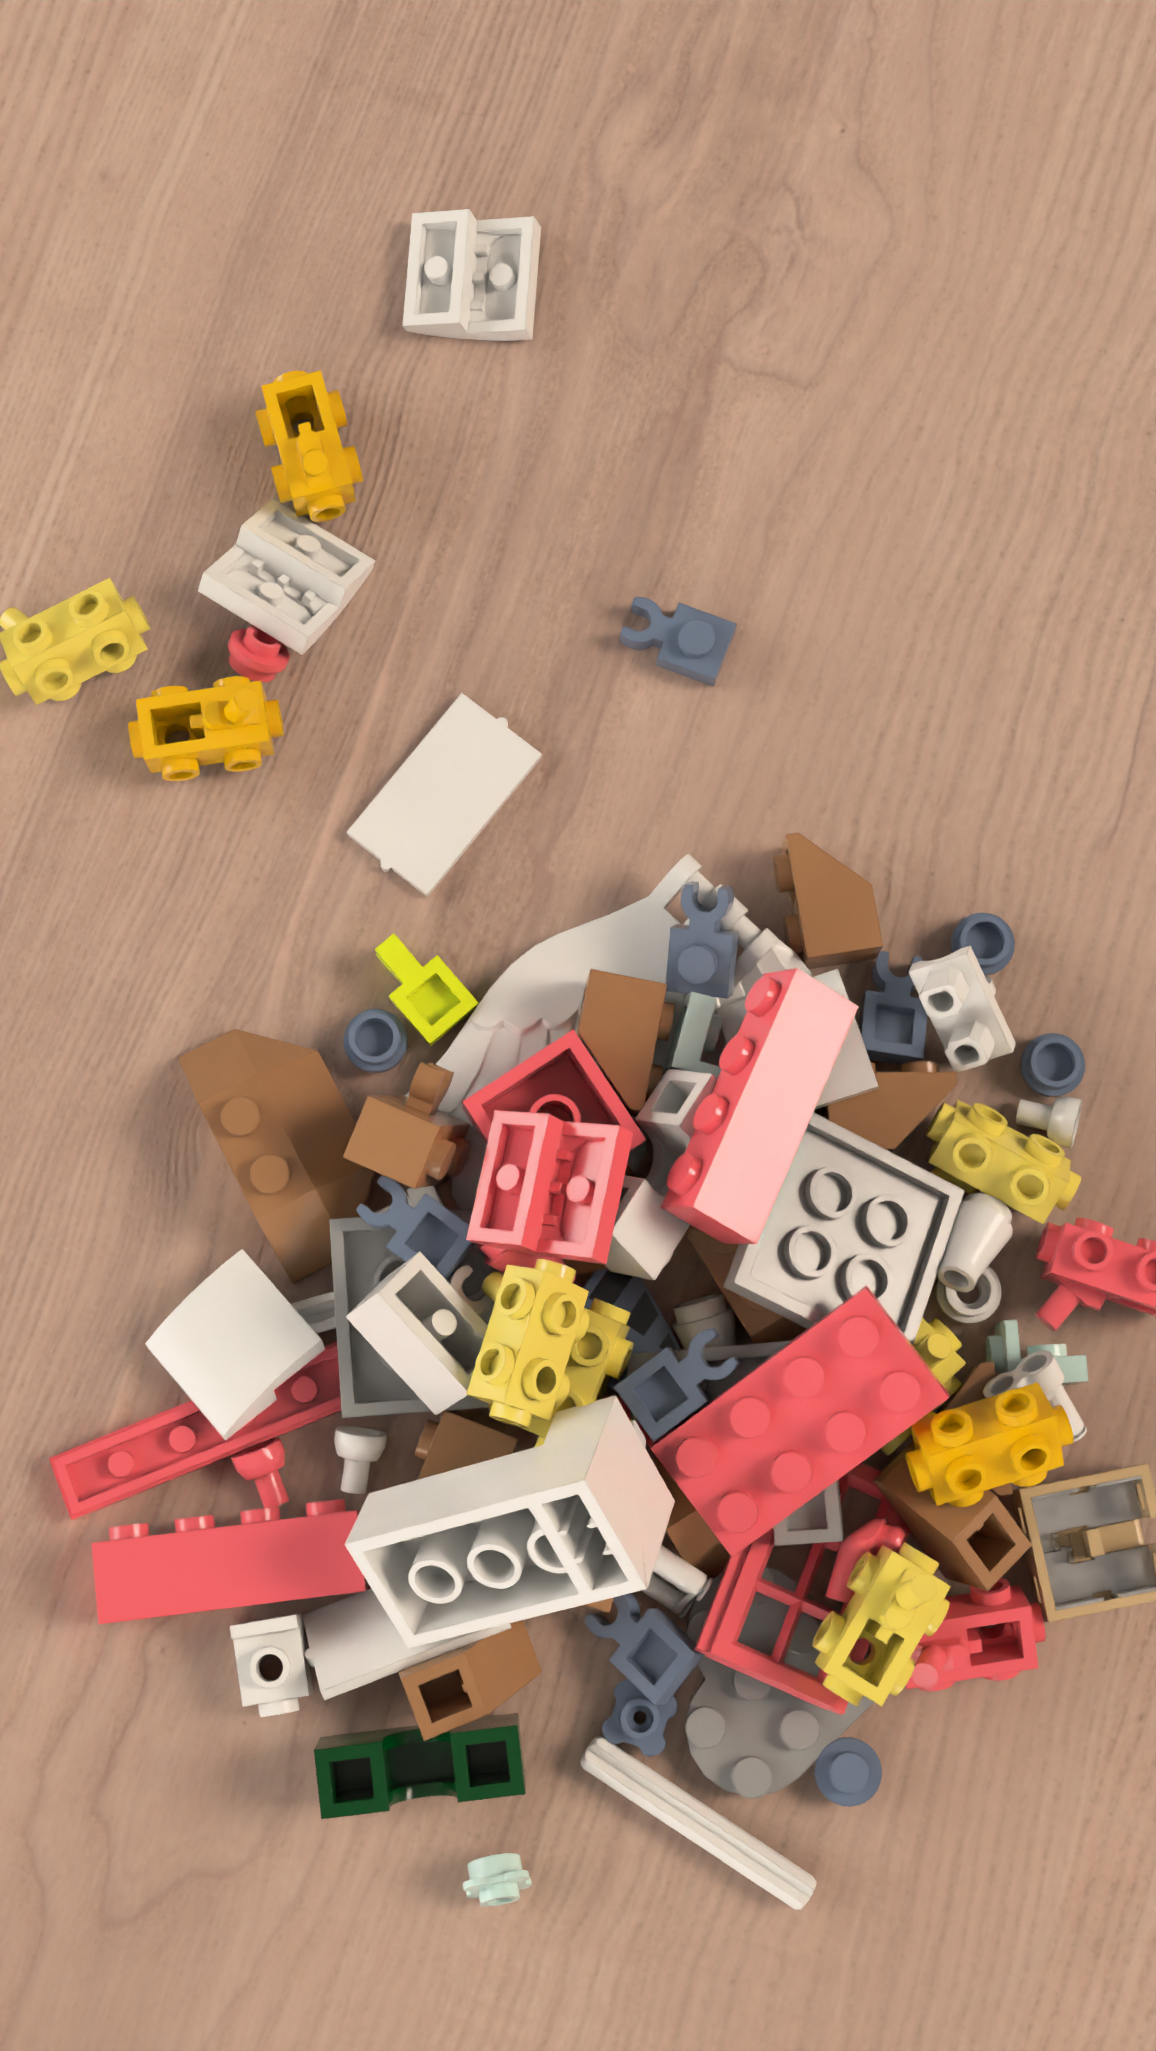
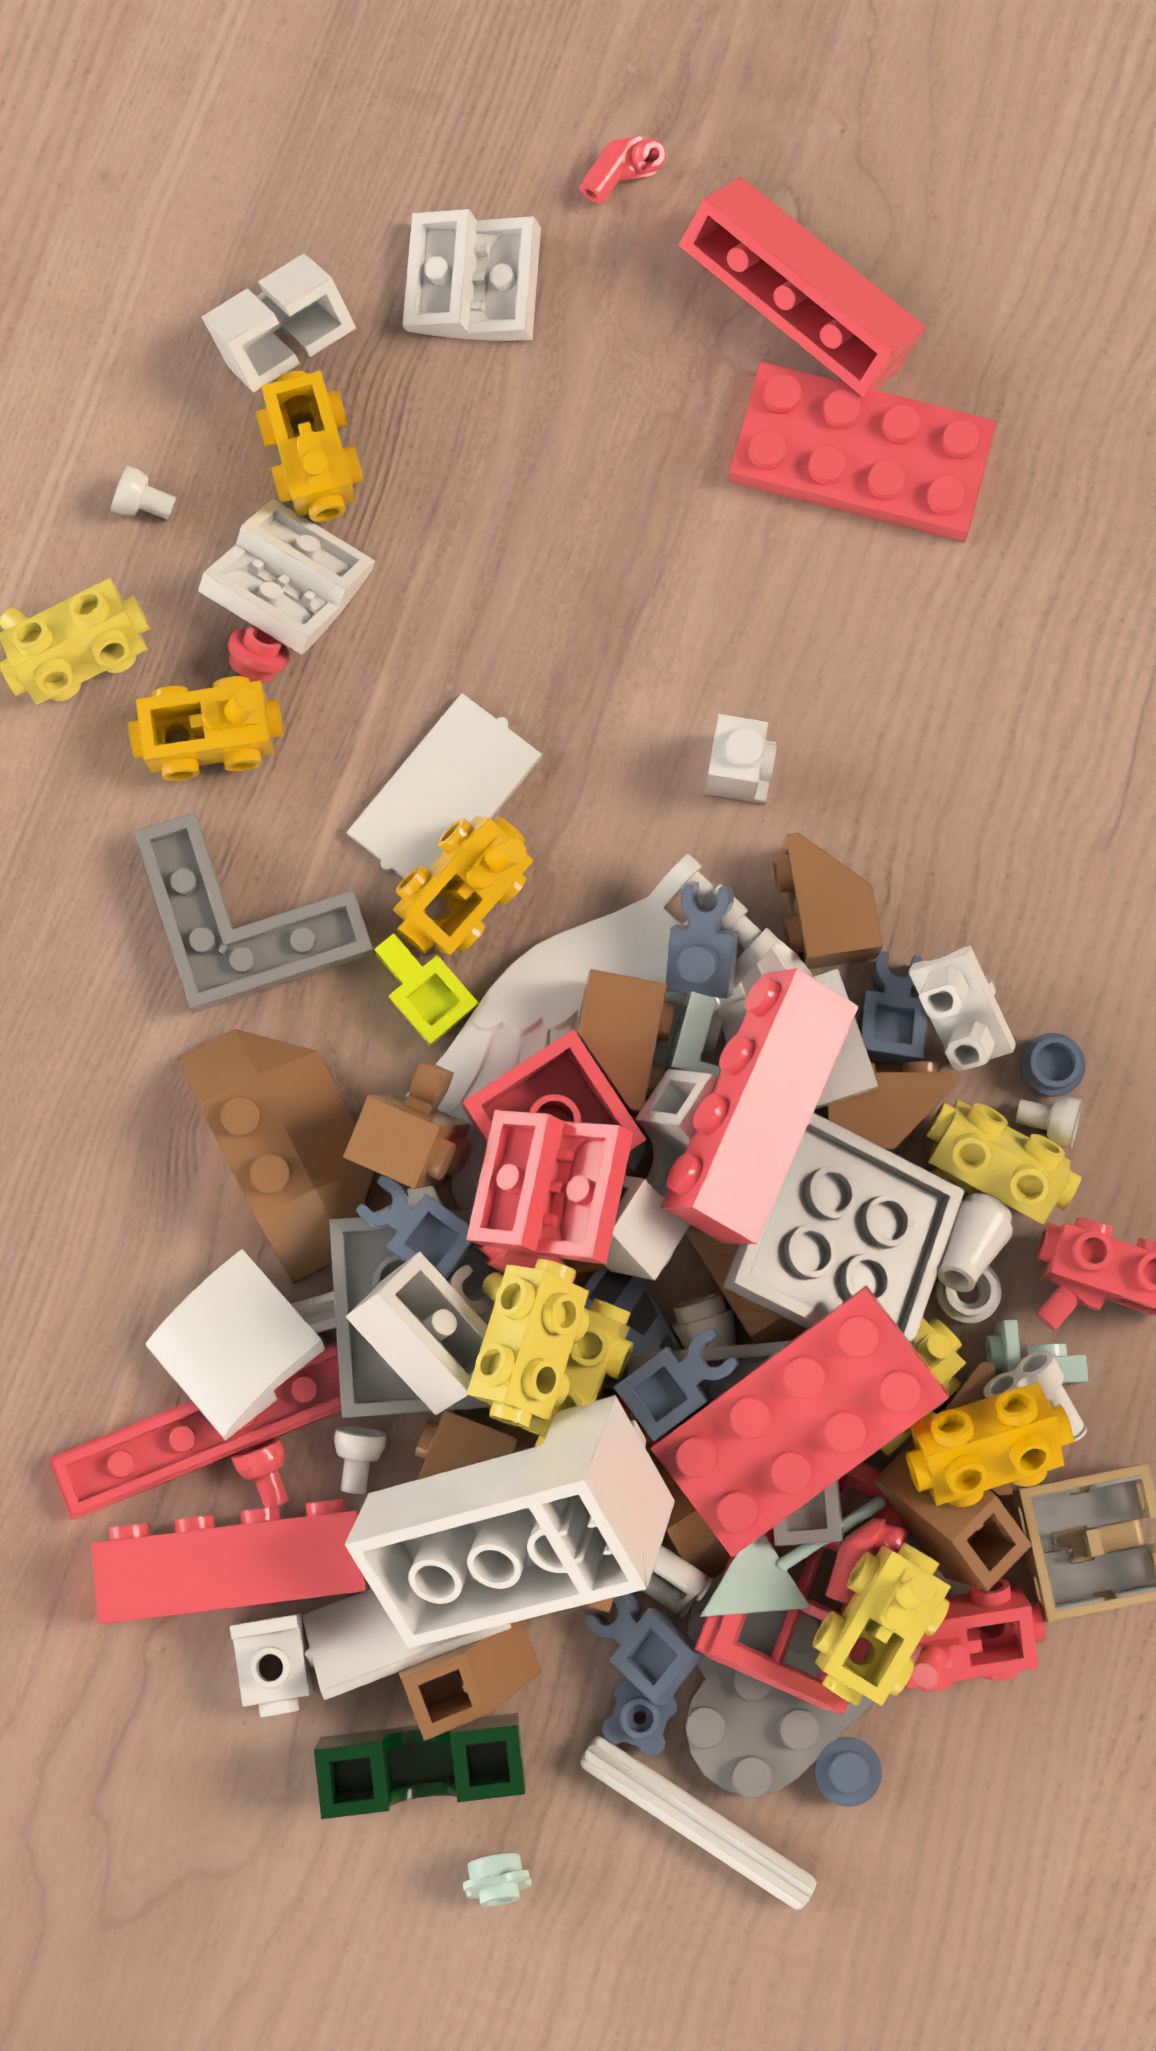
sand blue plate [344,1009,408,1073] -> none
sand blue plate [620,597,737,687] -> none
sand blue plate [950,913,1015,976] -> none
none -> white piece [110,465,177,520]
none -> light grey plate [134,812,374,1013]
none -> white piece [202,253,356,393]
none -> yellow brick [393,816,534,955]
none -> coral arm [579,137,666,204]
none -> coral brick [679,176,927,398]
none -> light aqua piece [700,1496,886,1617]
none -> white brick [704,714,777,804]
none -> coral plate [728,361,997,542]

